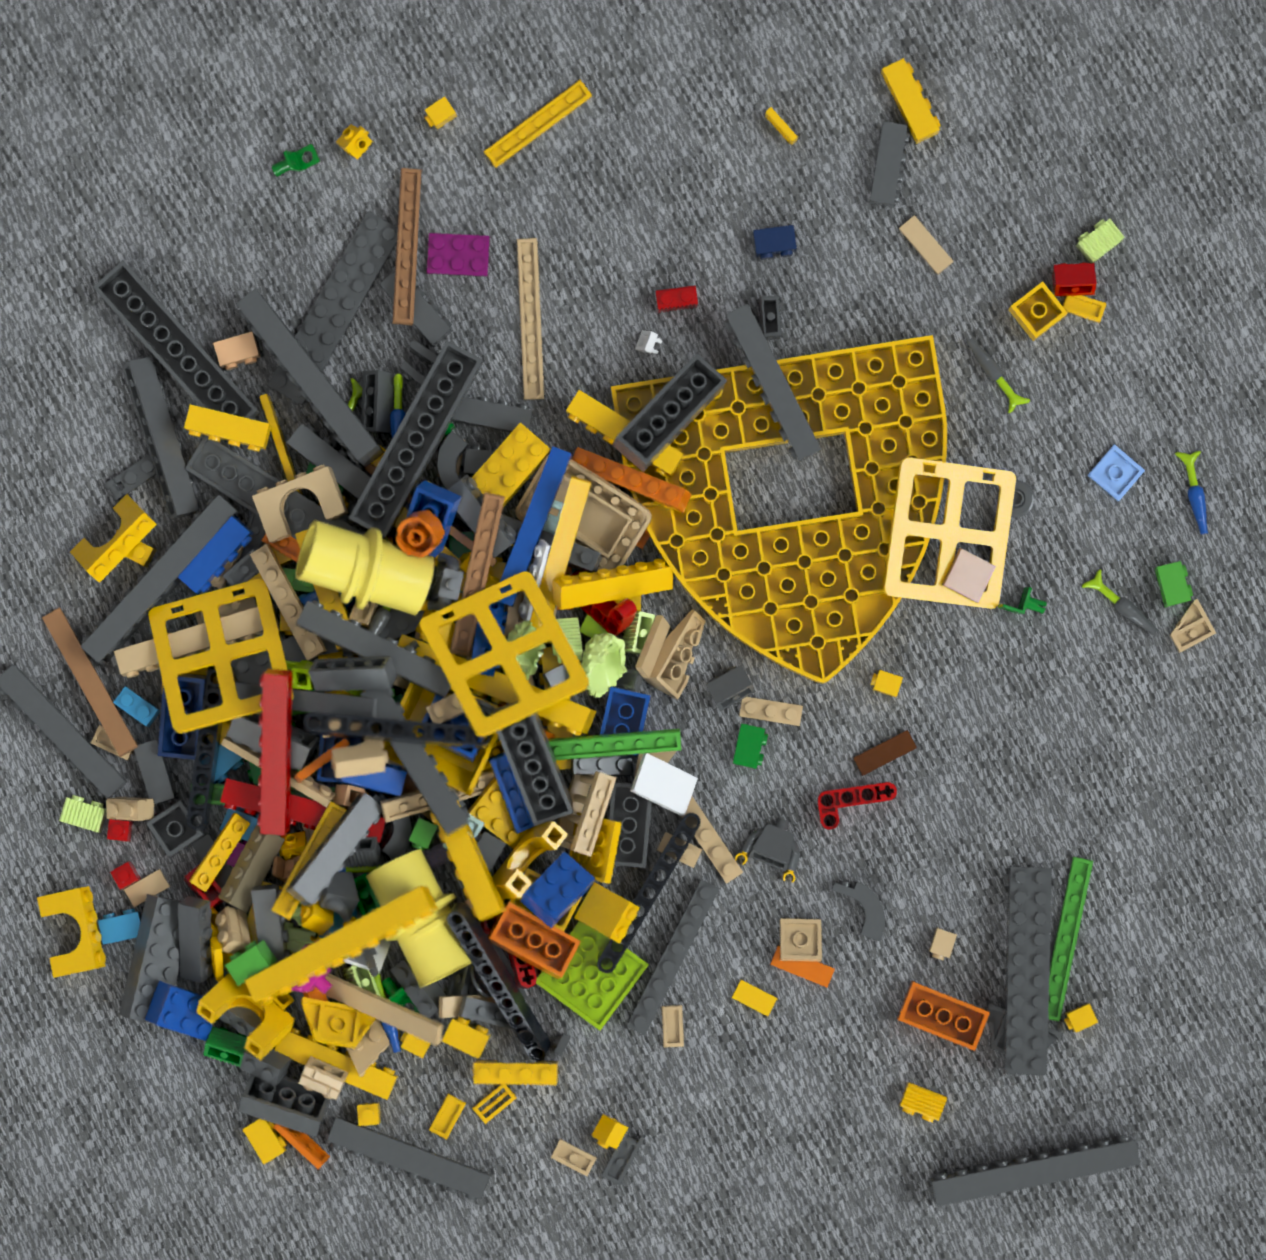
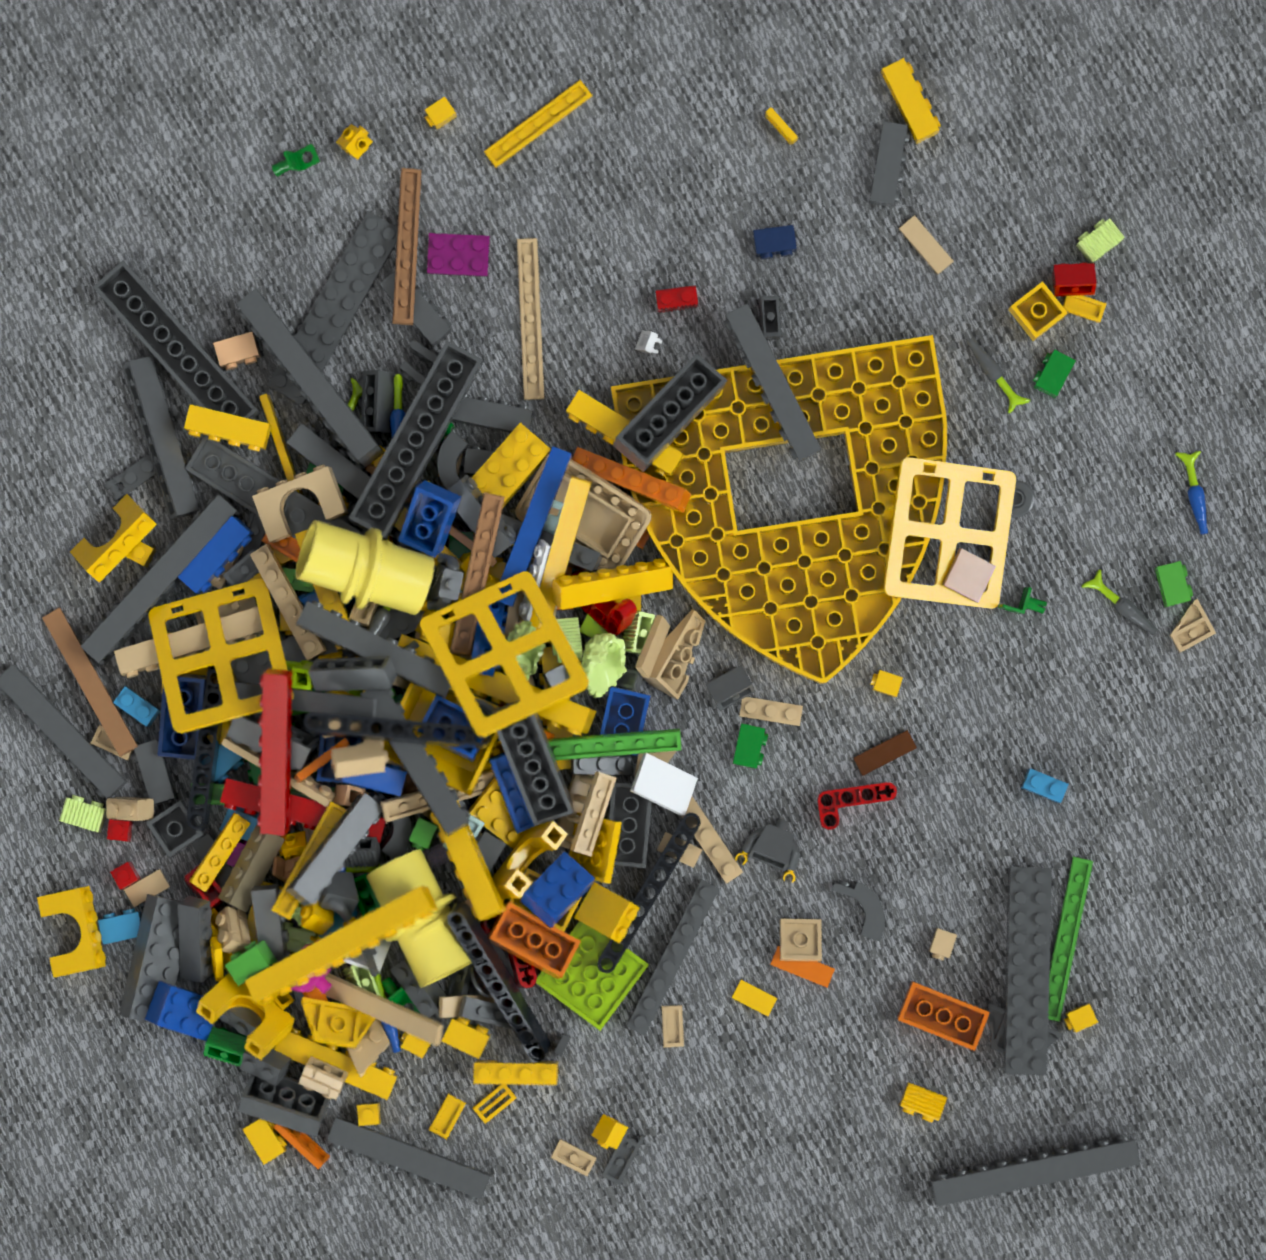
orange brick [396,510,445,558] -> none
tan plate [426,693,465,724] -> none
light blue tile [1087,444,1145,502] -> none
none -> dark azure brick [1021,768,1069,803]
none -> green brick [1033,349,1076,398]

